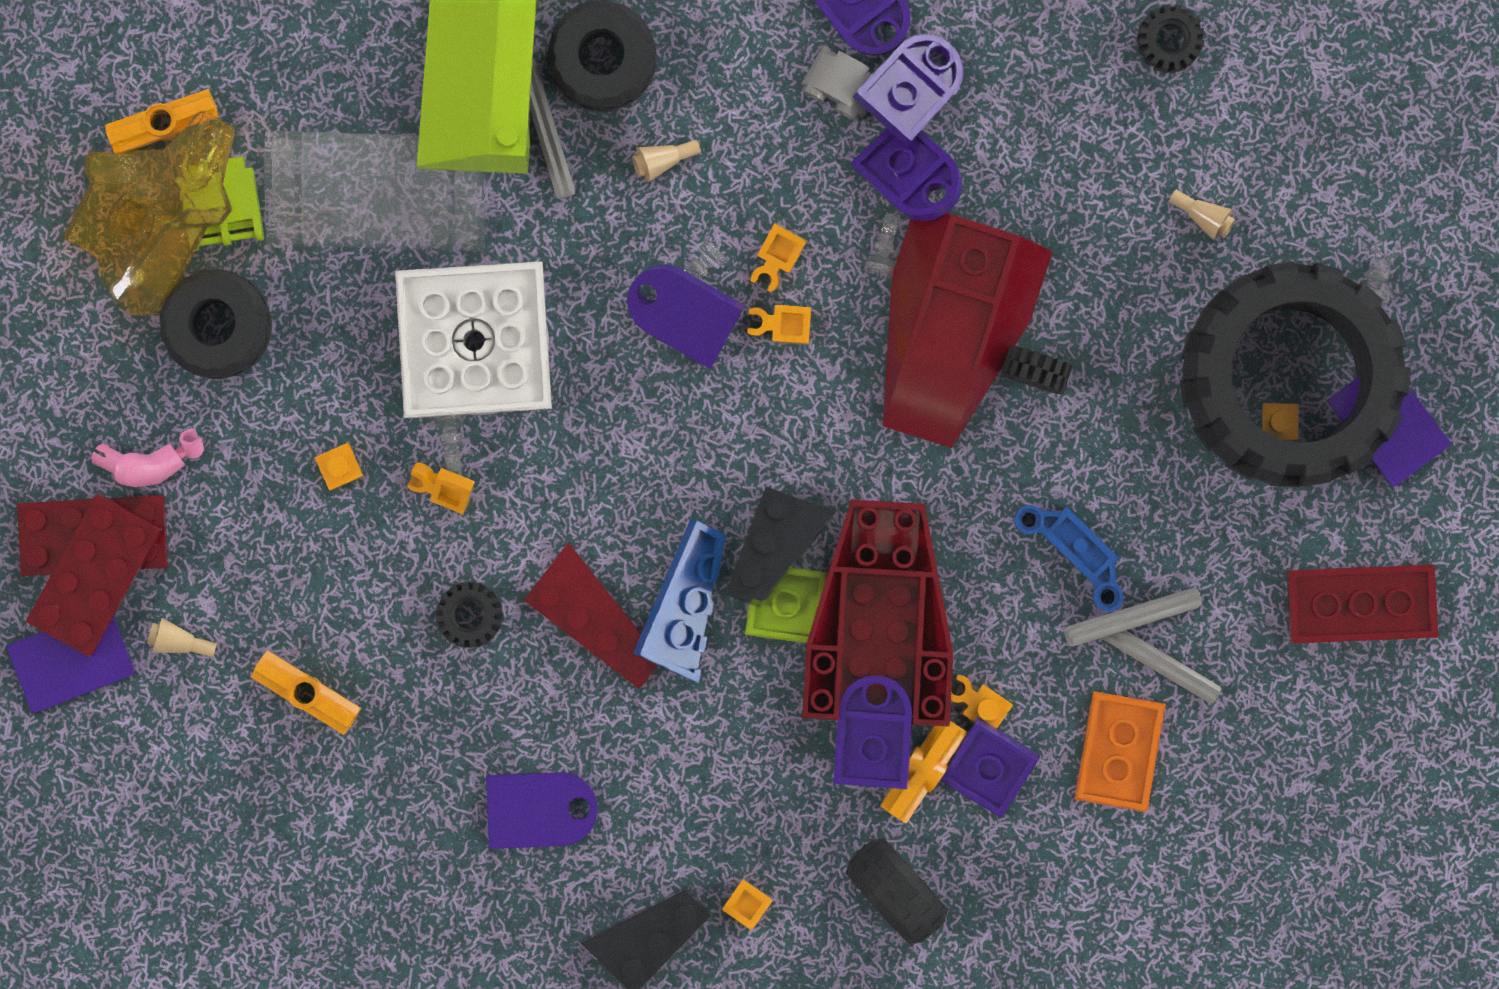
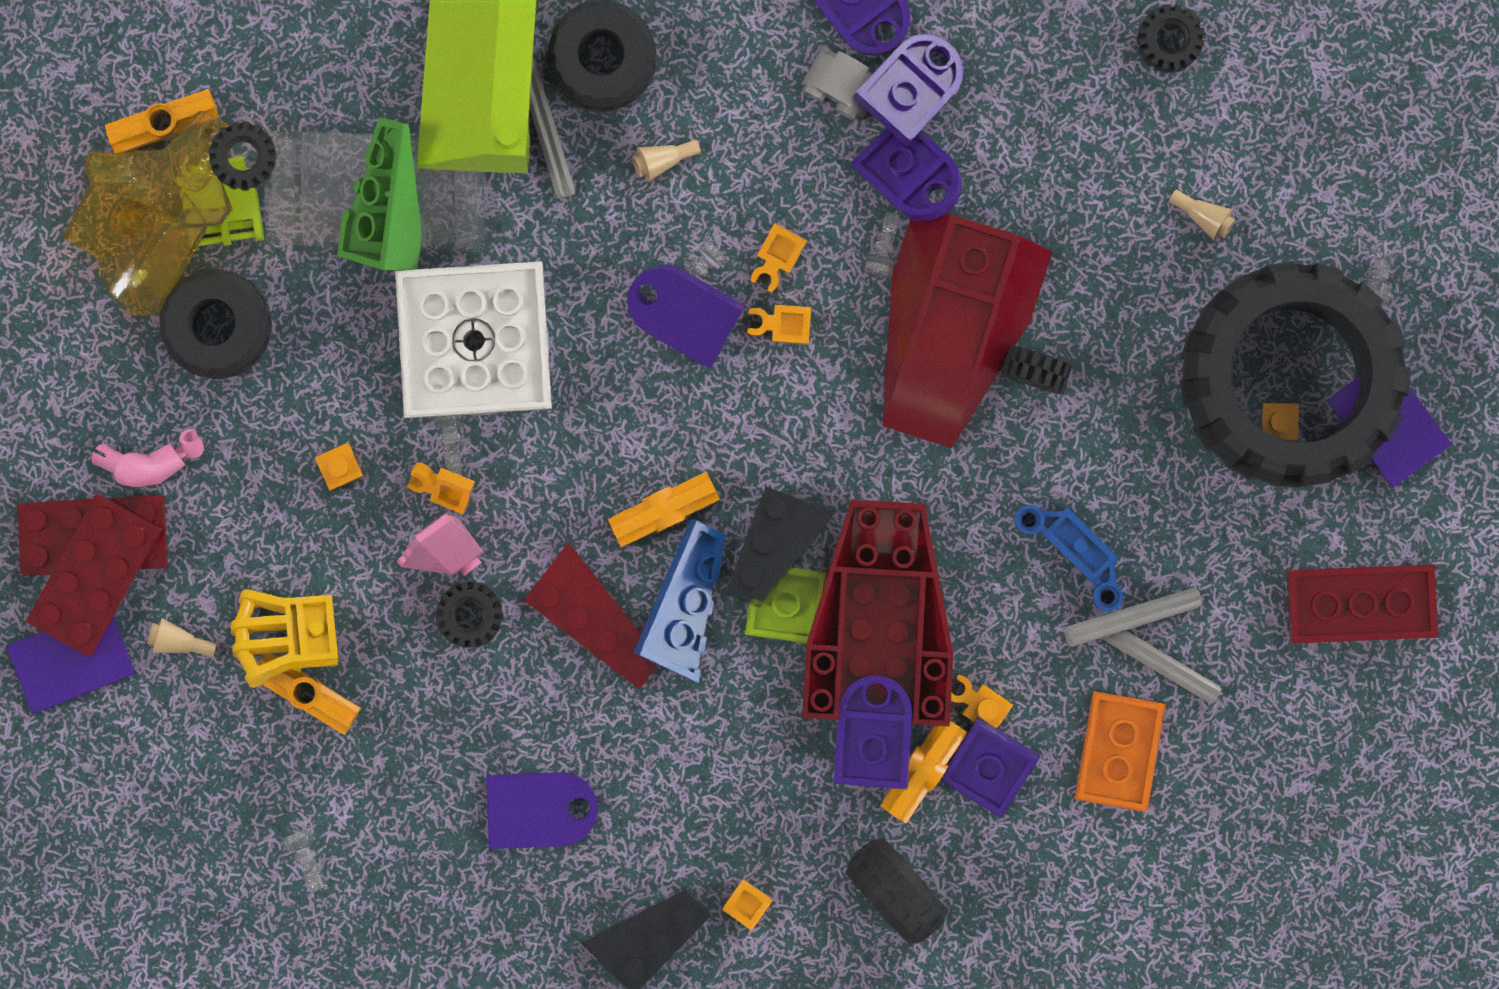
none -> black tyre [208,121,277,191]
none -> yellow plate [230,590,338,688]
none -> clear piece [282,827,327,893]
none -> bright green wedge [337,118,422,271]
none -> bright pink wedge [397,514,484,576]
none -> light orange piece [608,472,720,547]

